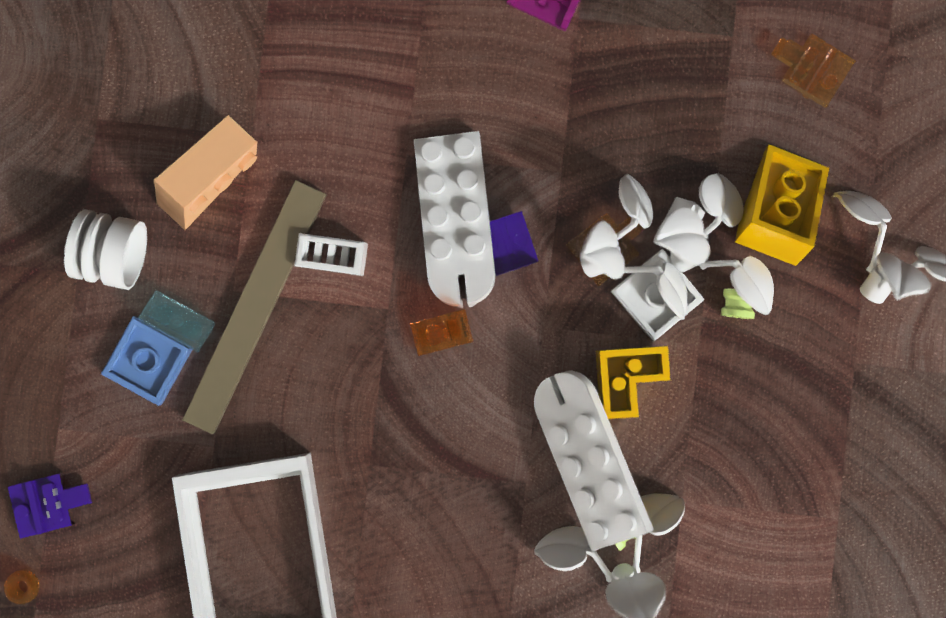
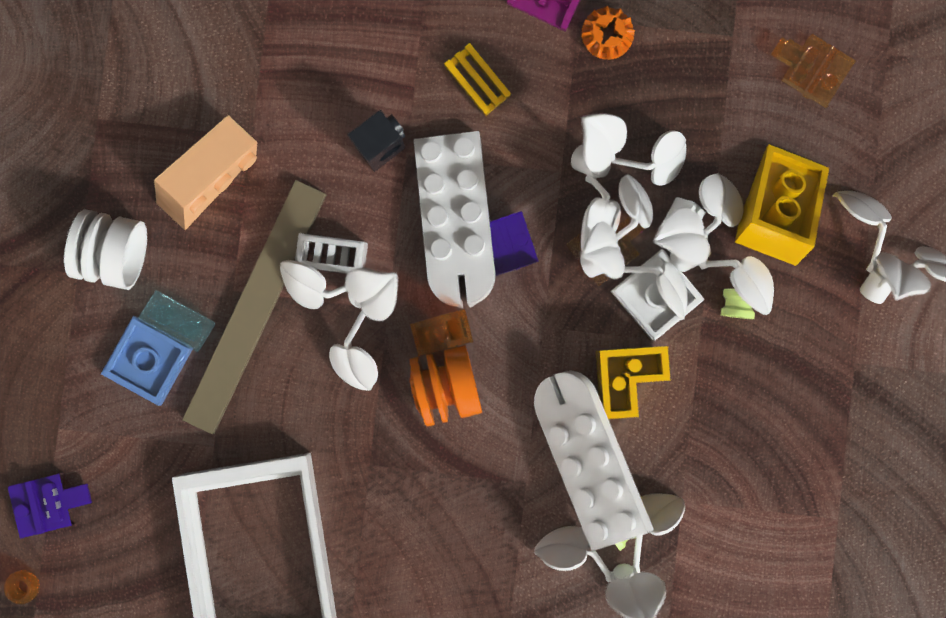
none -> white plant [280,260,397,391]
none -> black brick [348,109,406,172]
none -> orange wheel [409,345,482,427]
none -> yellow tile [444,43,511,116]
none -> white plant [571,114,686,251]
none -> orange gear [582,6,635,60]

